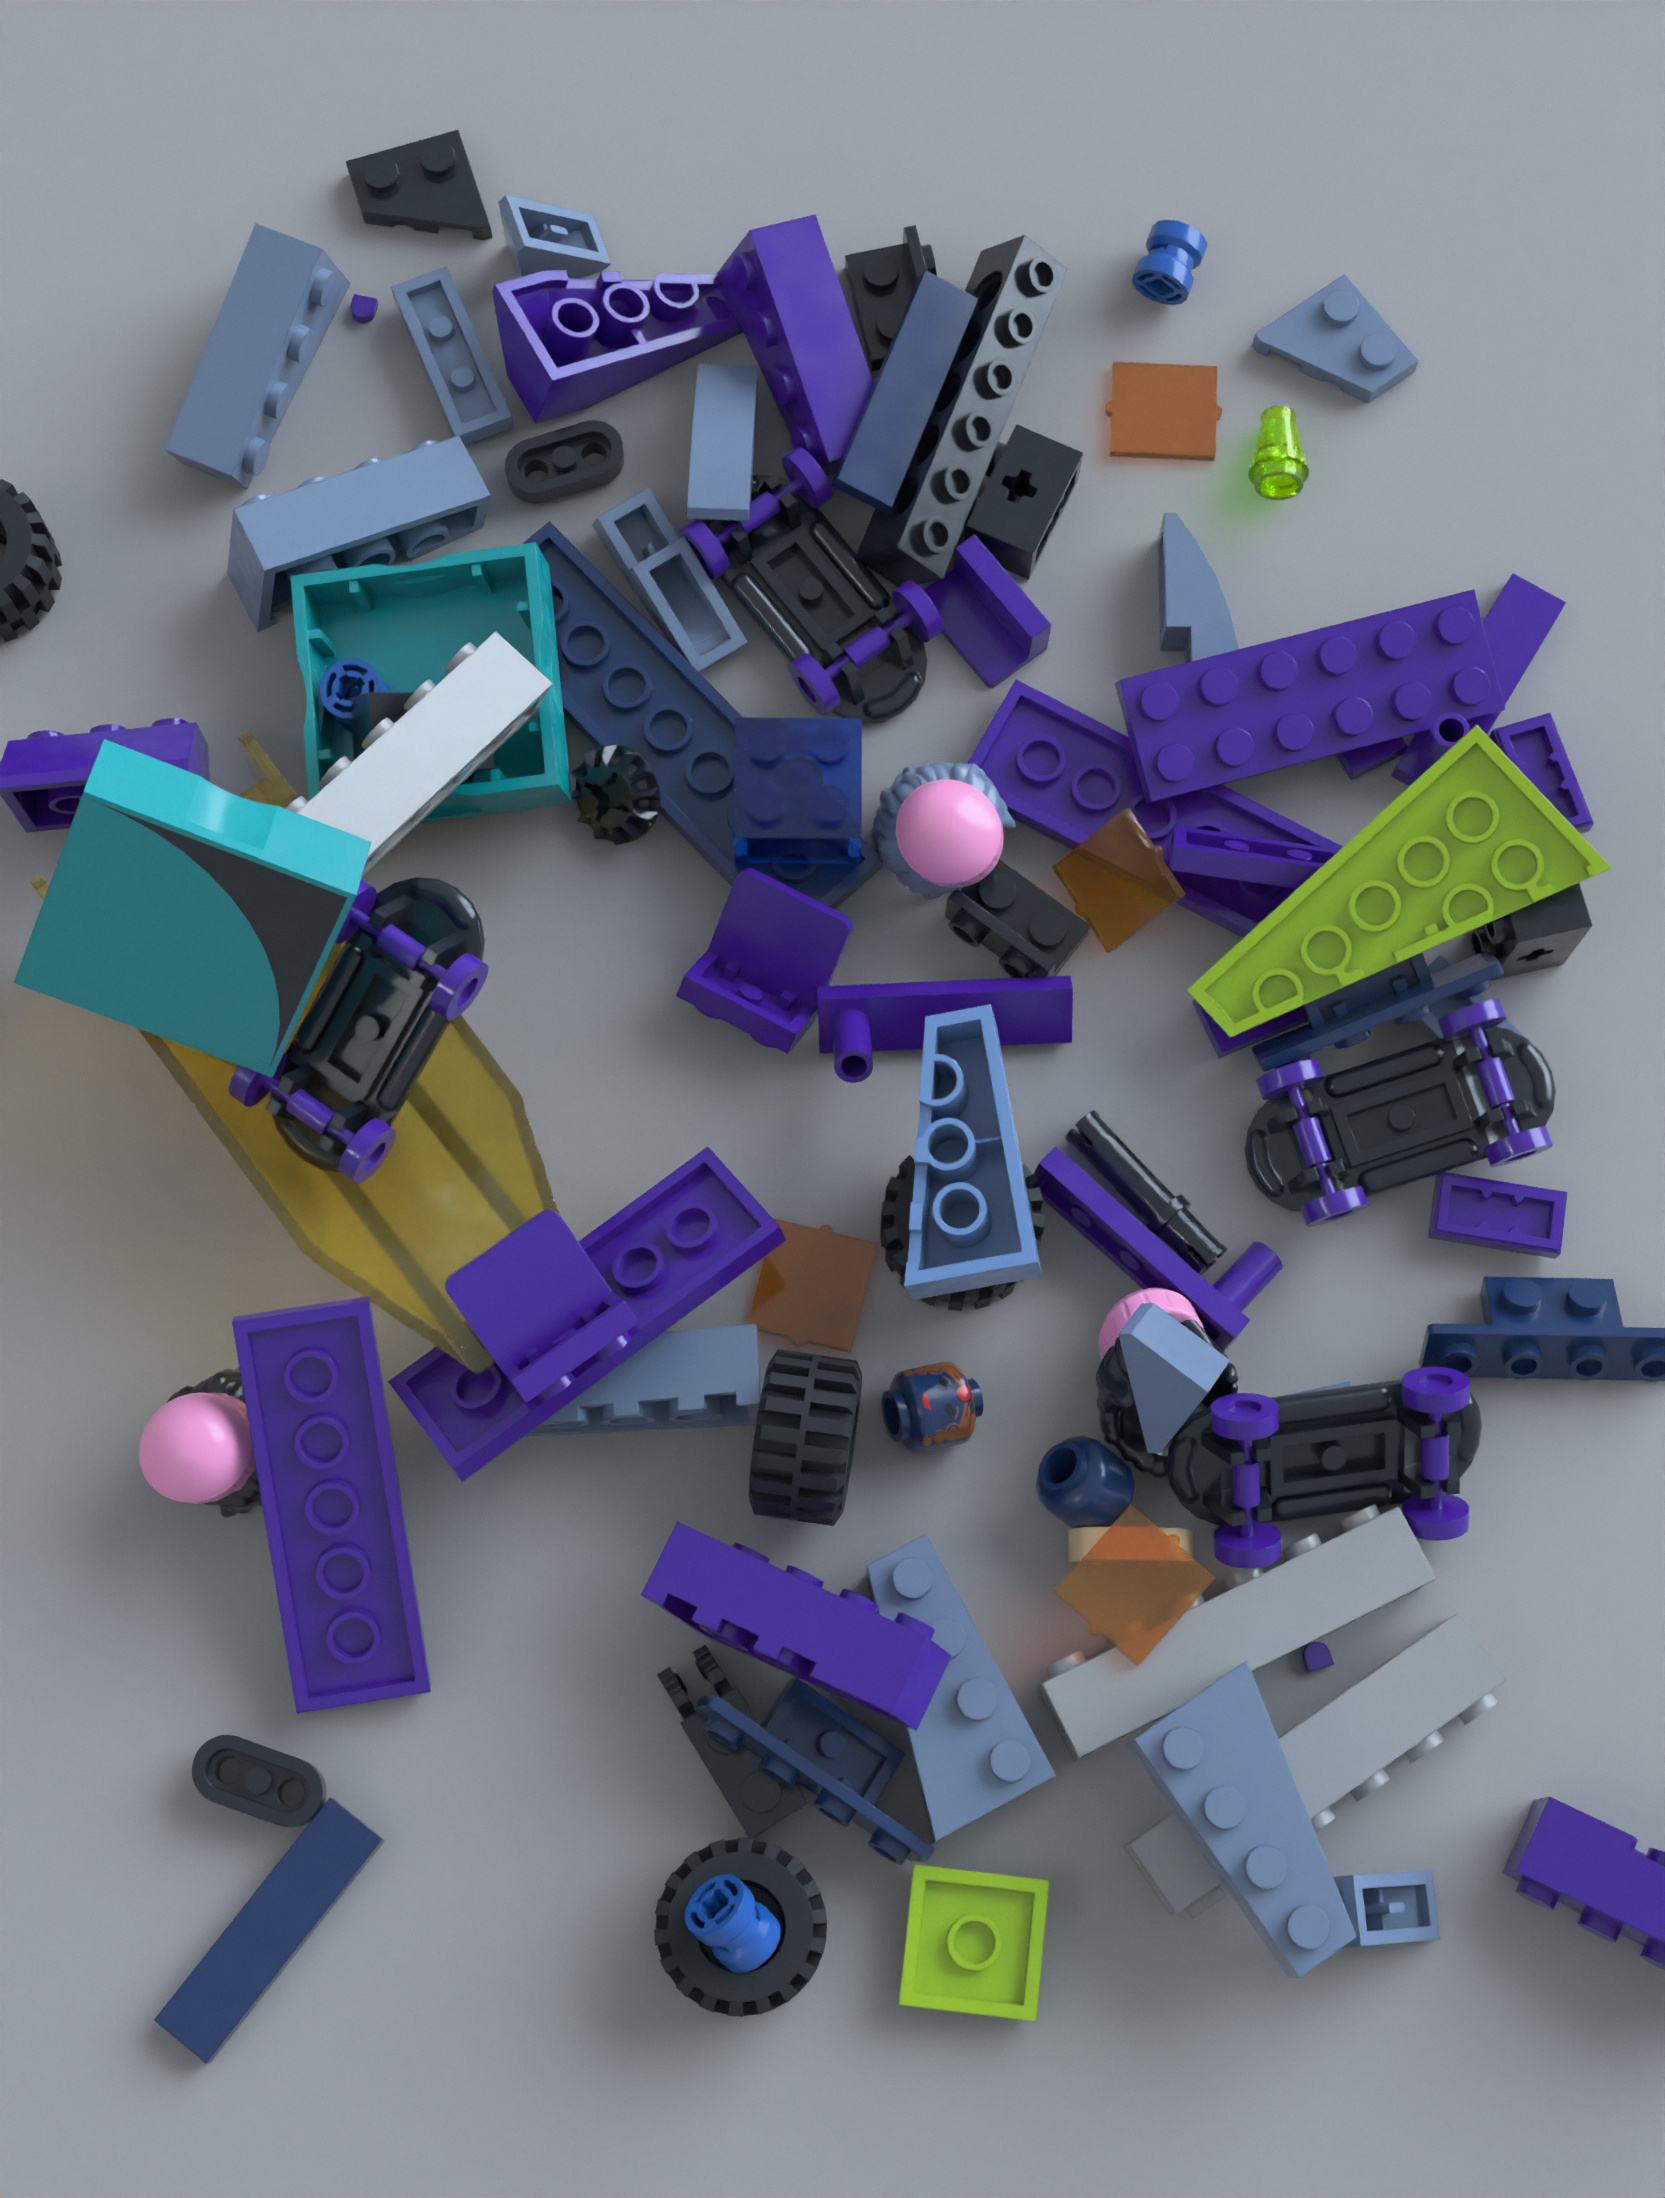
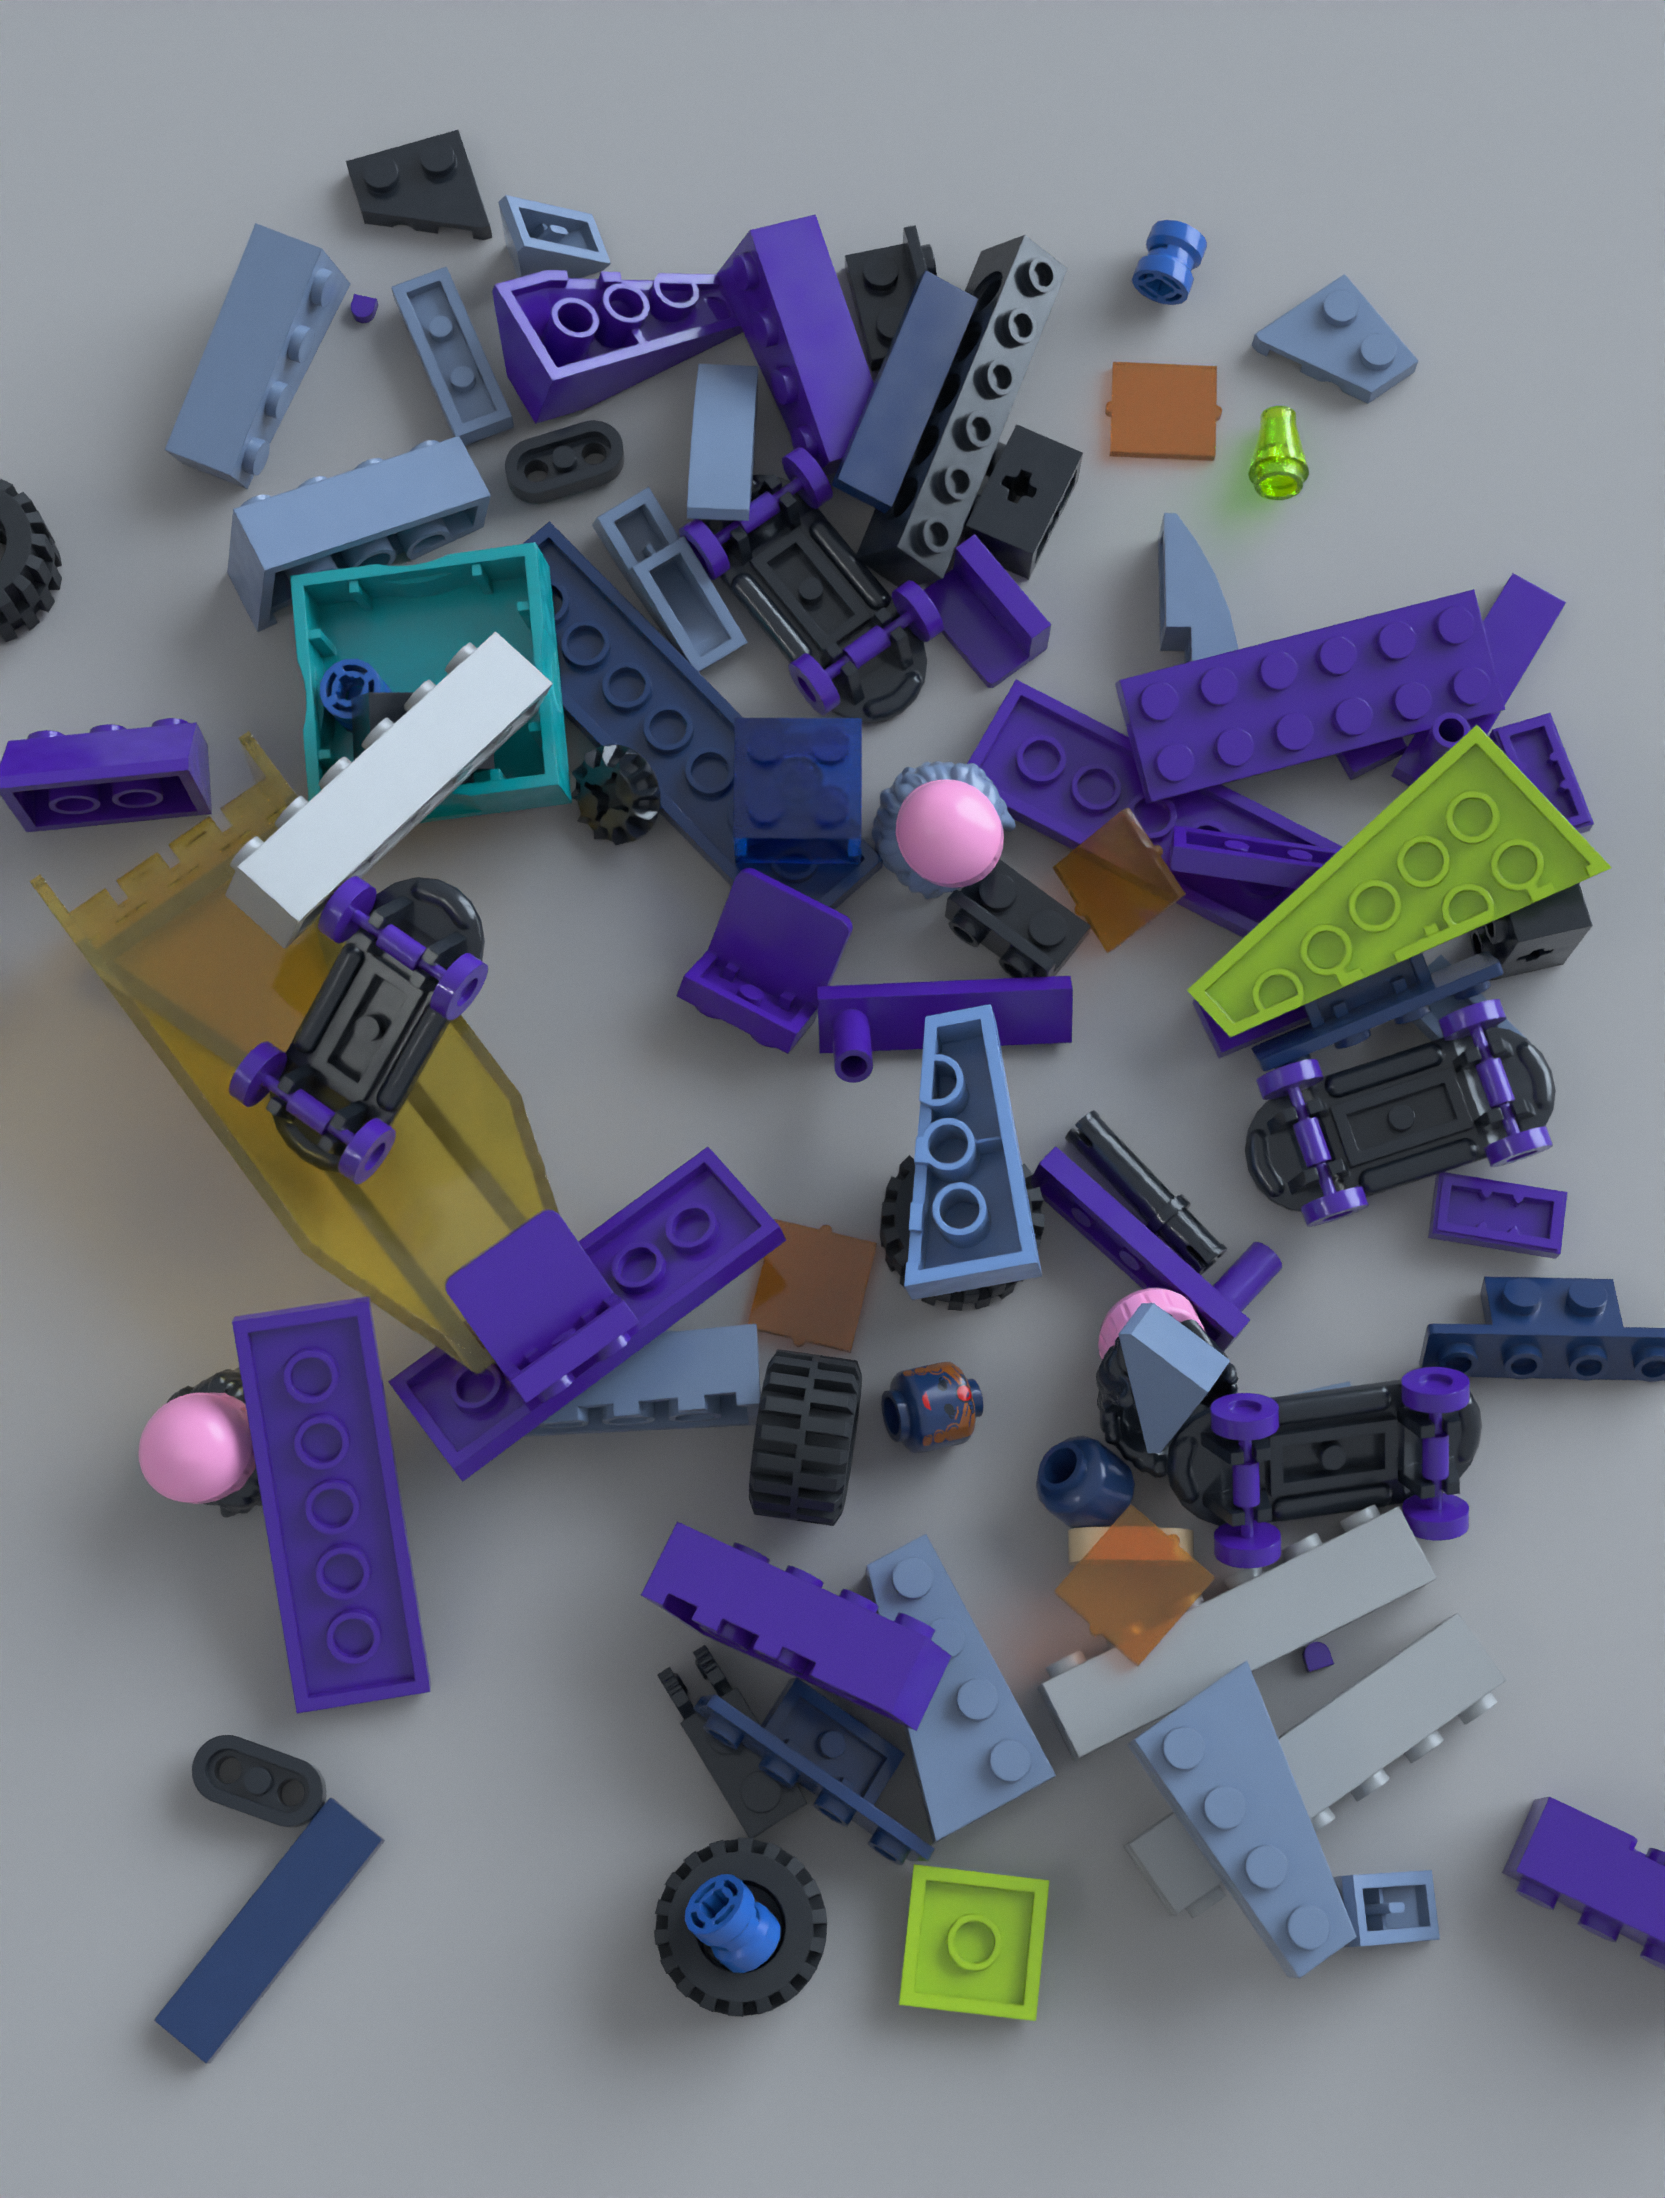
teal tile [13,739,371,1077] -> none

